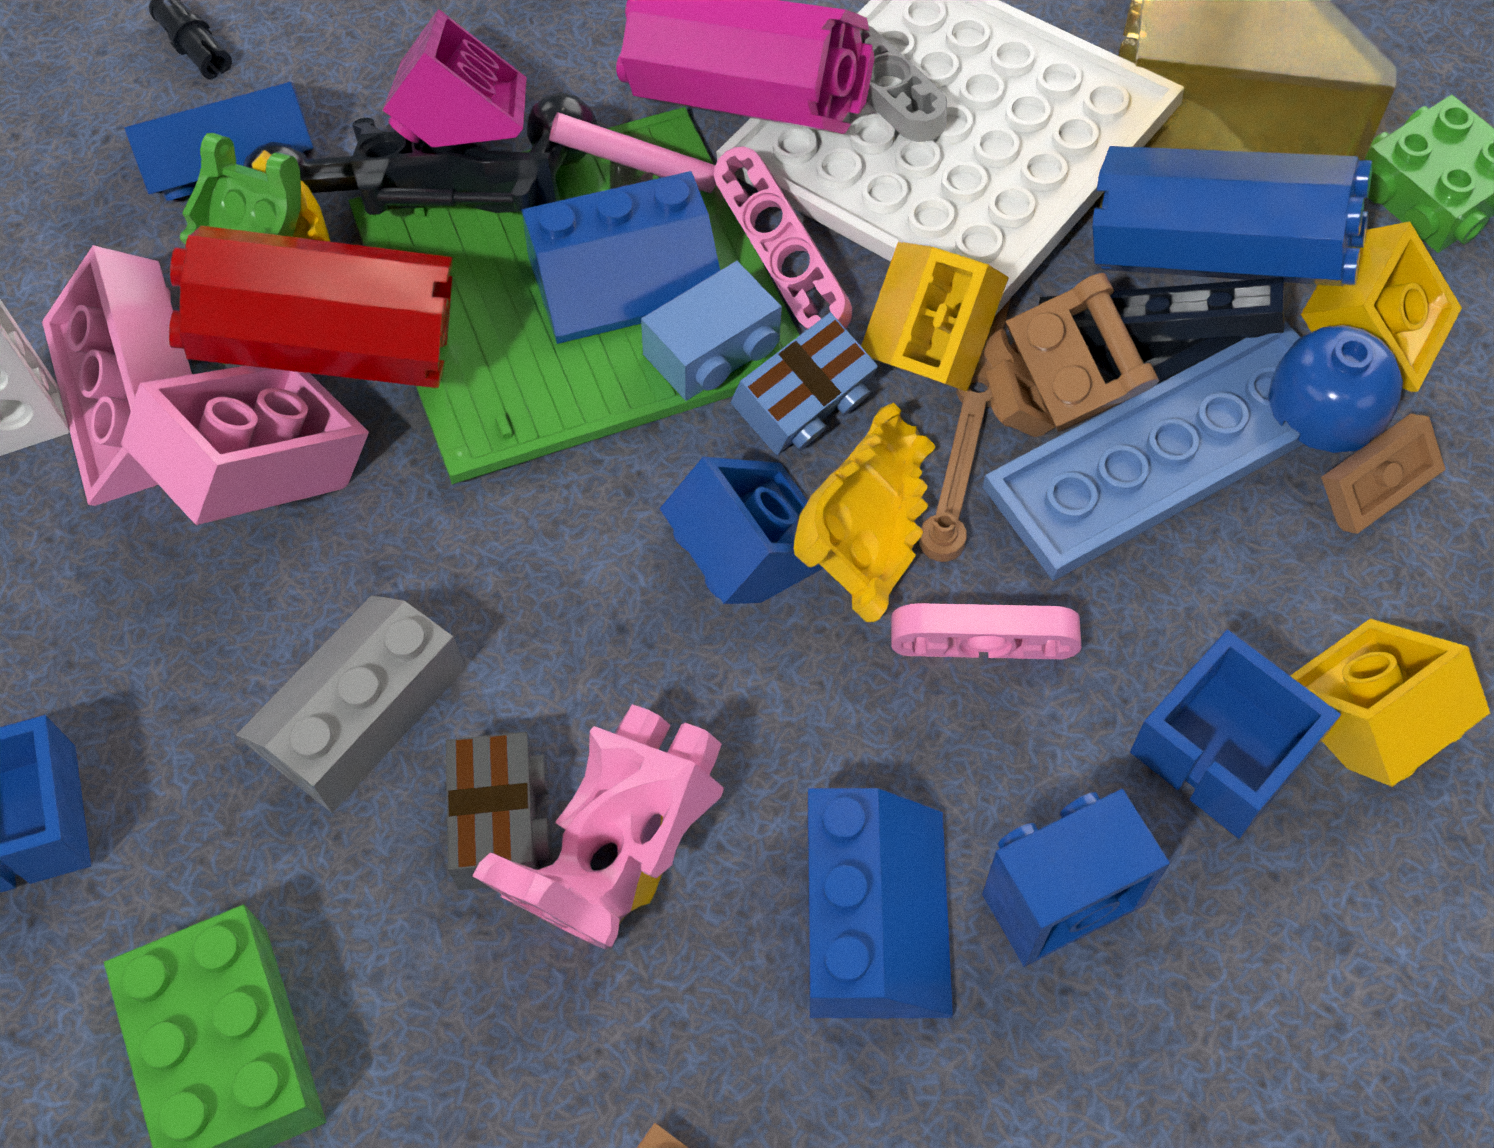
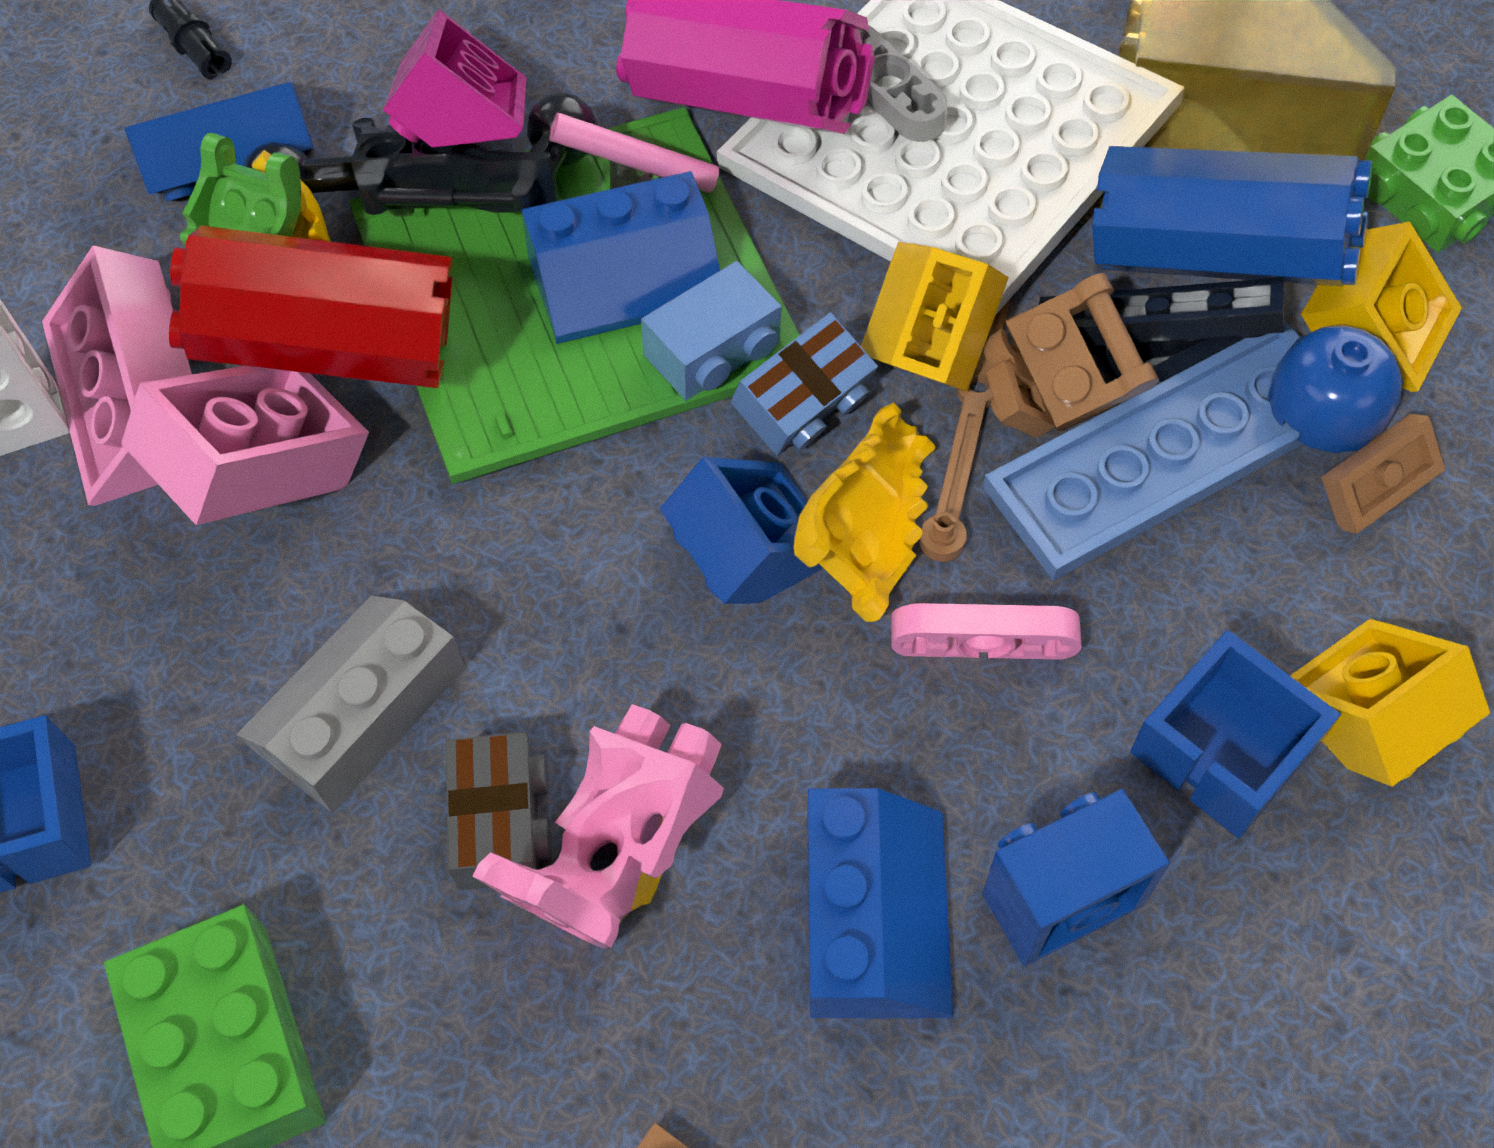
bright pink beam [714,146,852,330] -> none

